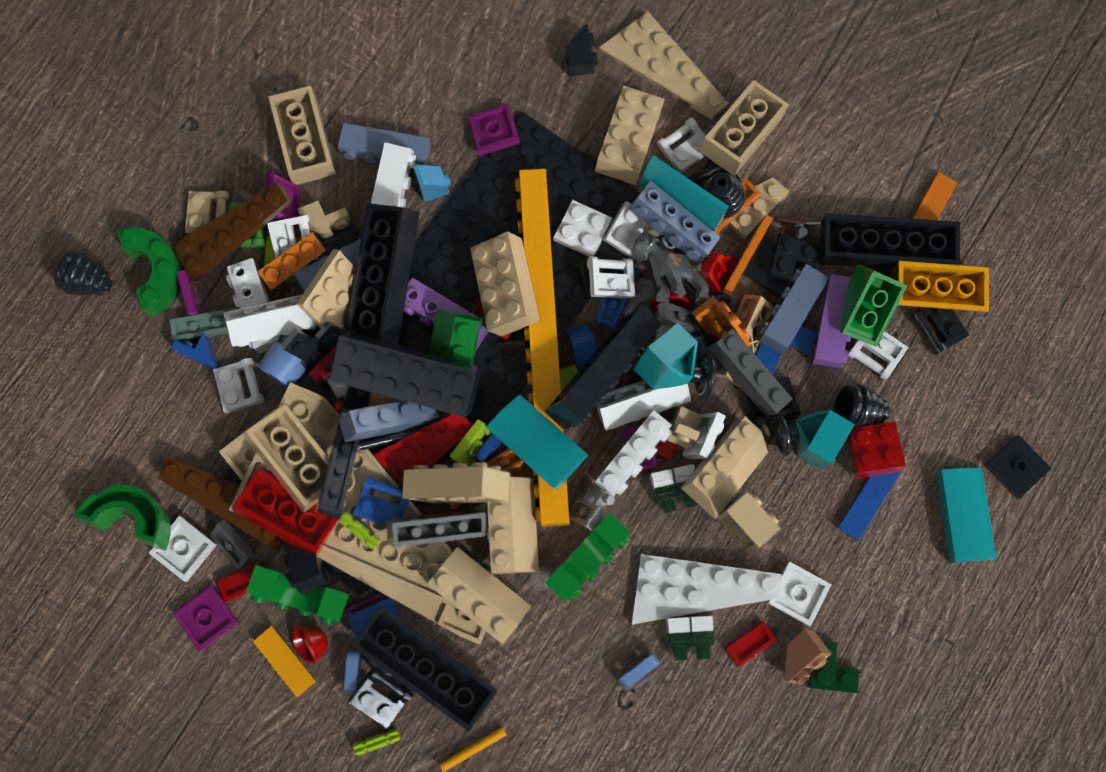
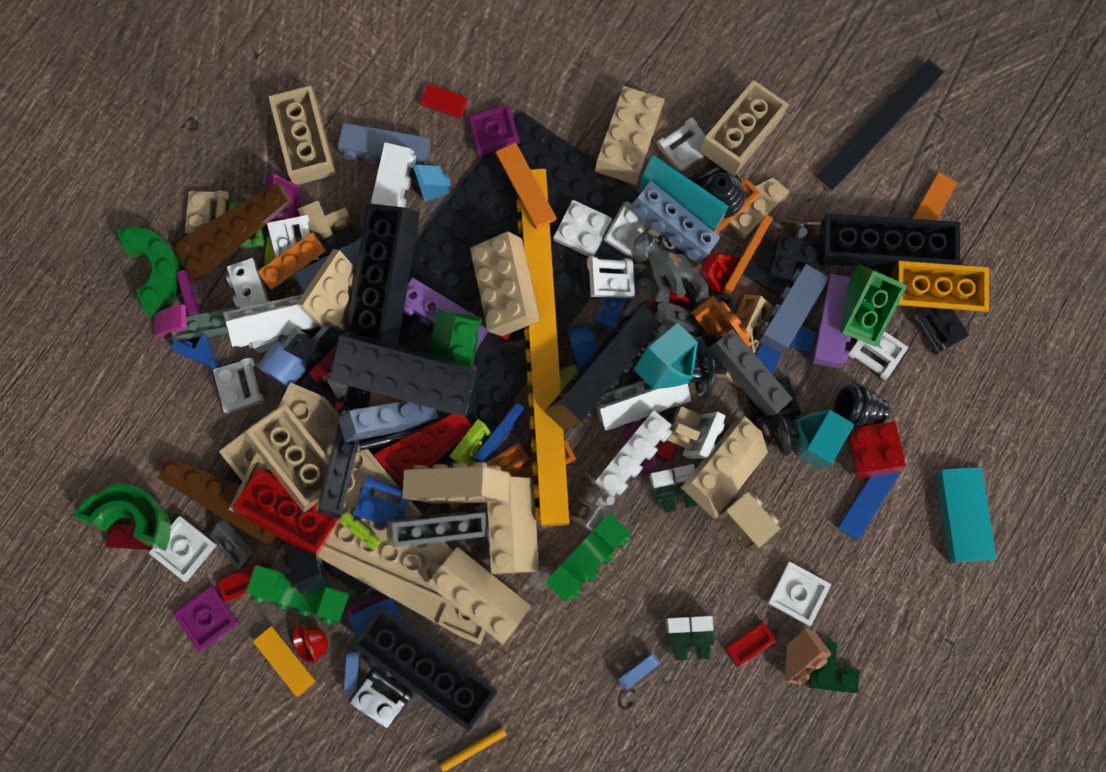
black piece [54,251,113,296] -> none
lime axle [353,728,400,756] -> none
teal slope [486,395,588,490] -> none
black slope [565,24,598,77] -> none
tan wing [599,12,729,120] -> none
white wing [632,554,782,625] -> none
black plate [984,435,1052,499] -> none
none -> dark red plate [105,524,153,551]
none -> dark pink slope [154,305,186,337]
none -> red tile [420,84,468,120]
none -> orange tile [496,142,556,230]
none -> black tile [817,58,944,191]

